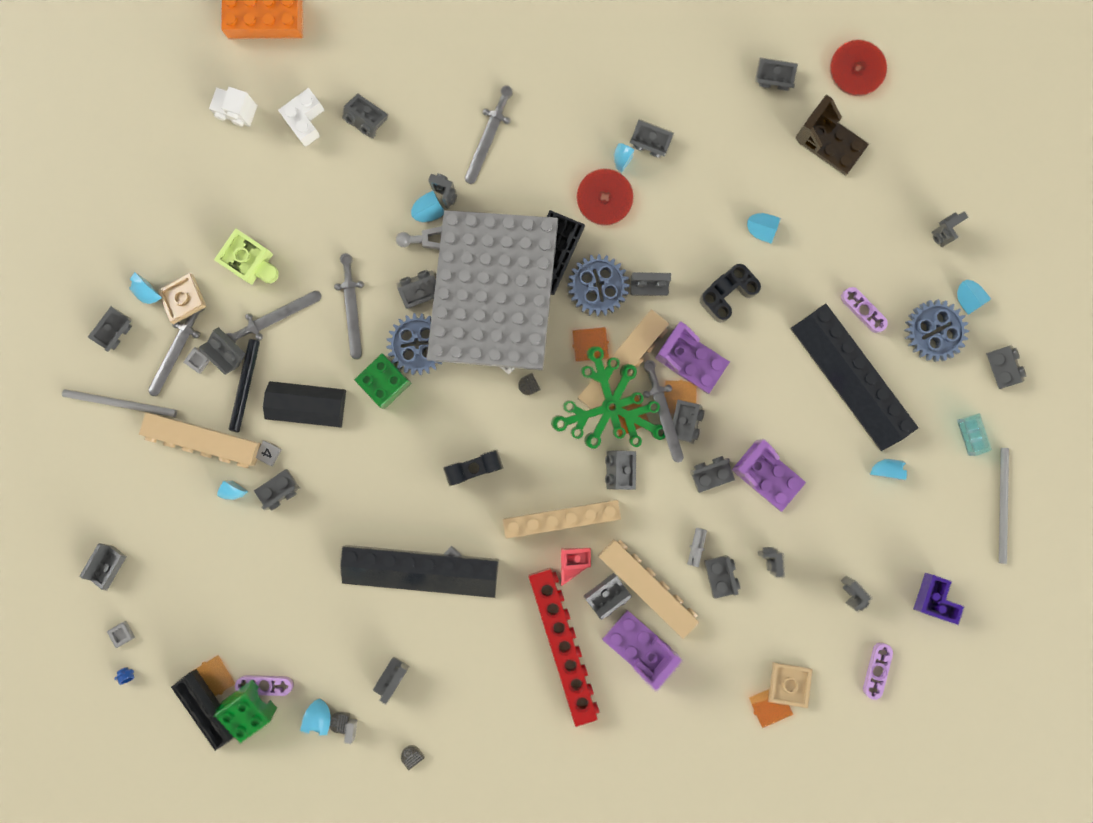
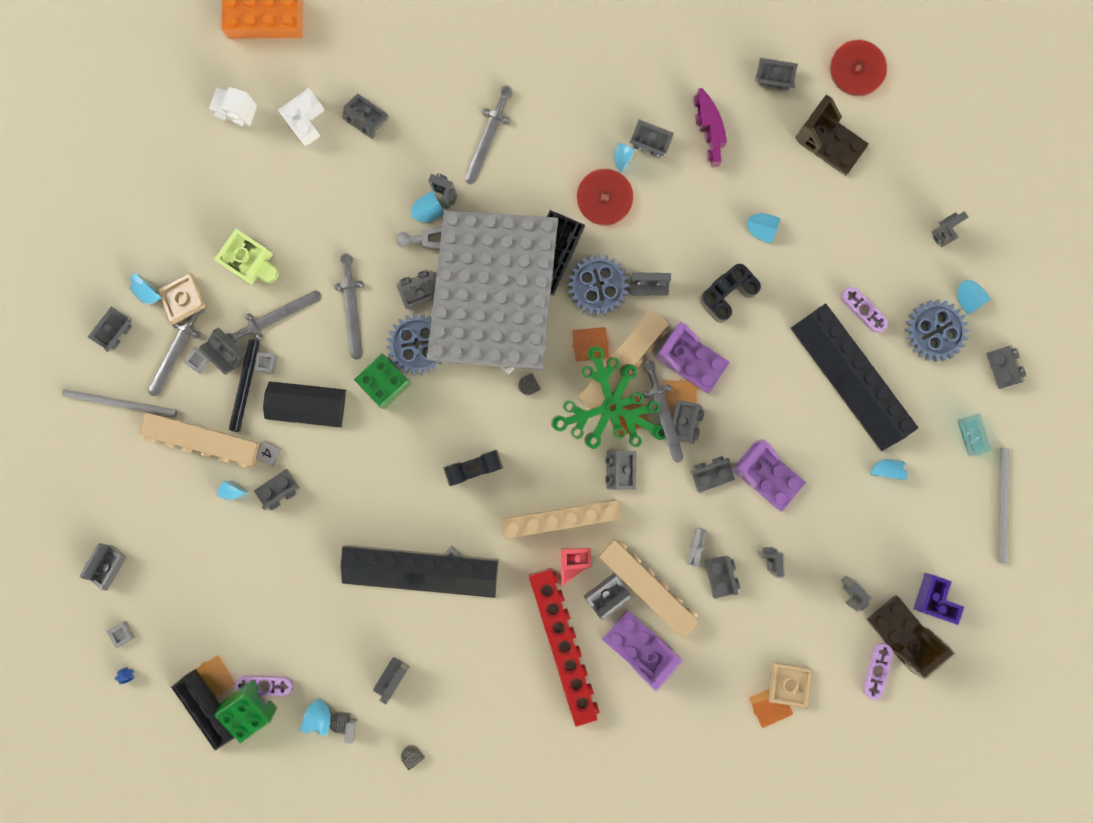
none -> light grey tile [254,351,277,374]
none -> magenta slope [694,88,727,167]
none -> dark brown bracket [866,595,955,679]

